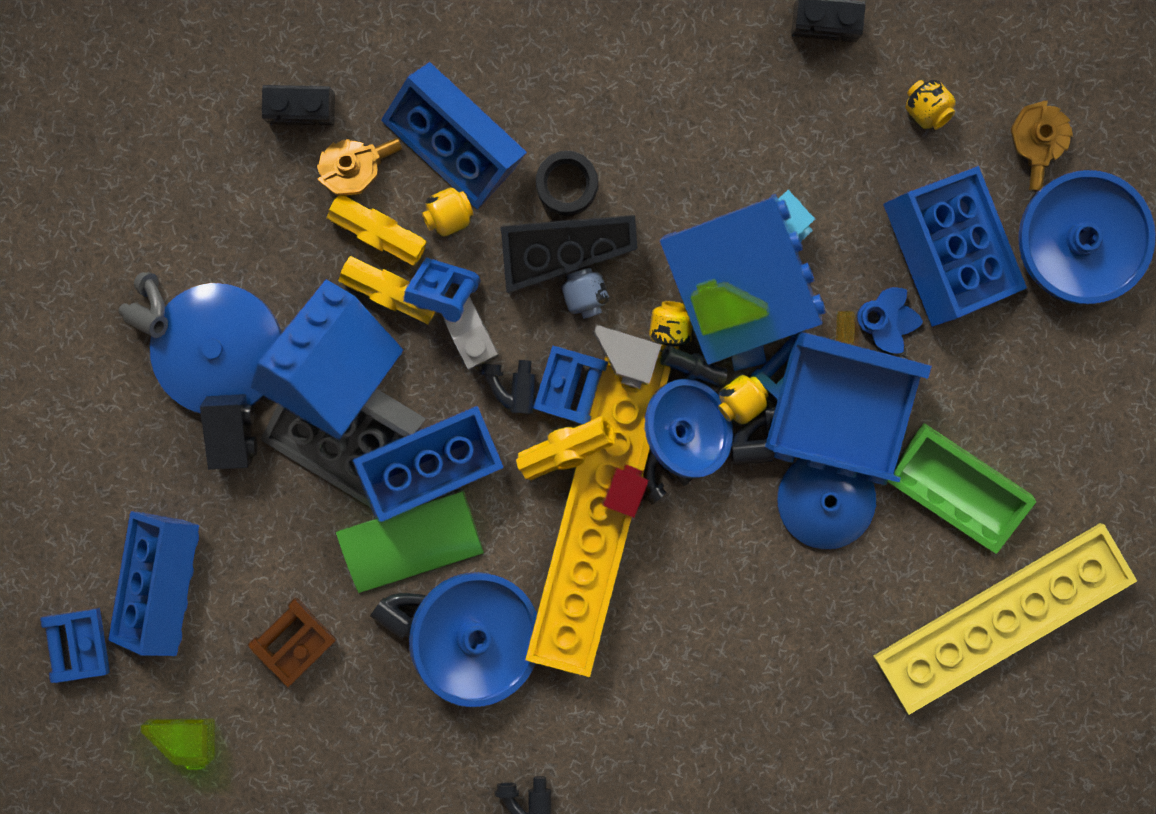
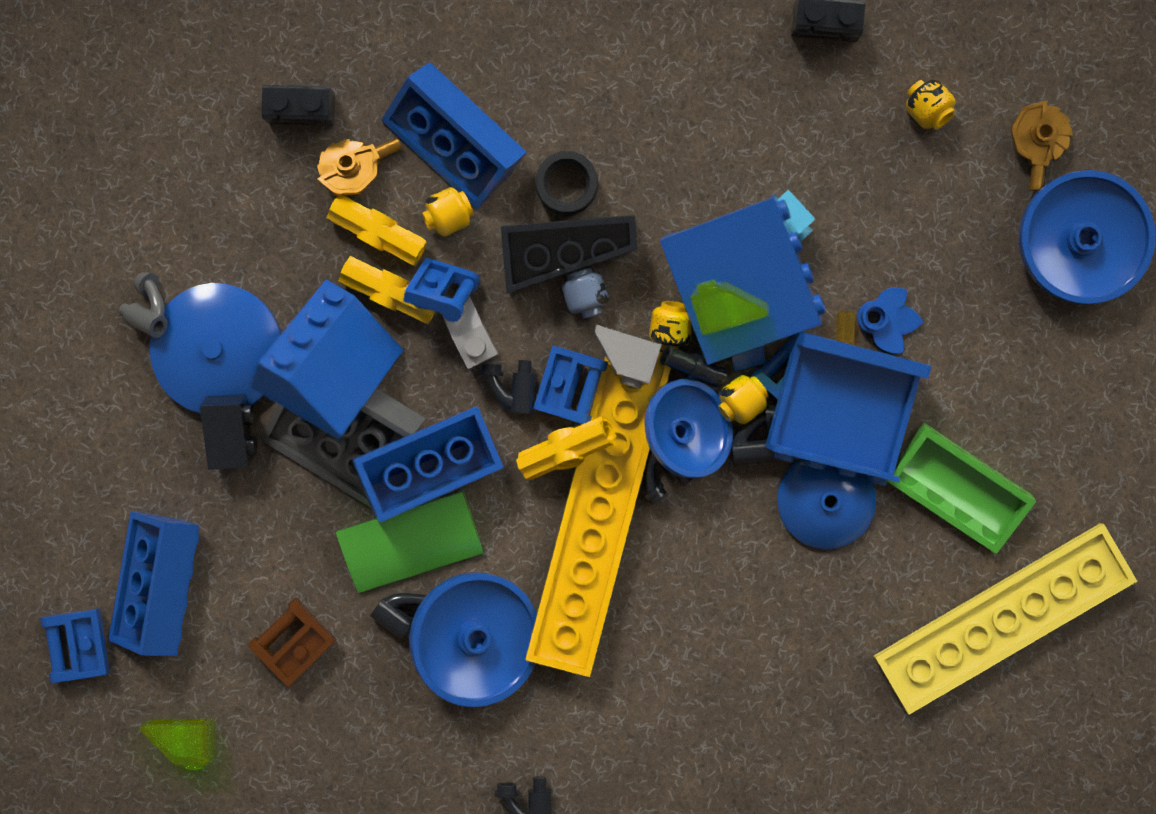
dark red brick [602,464,648,518] -> none
blue slope [883,166,1027,327] -> none

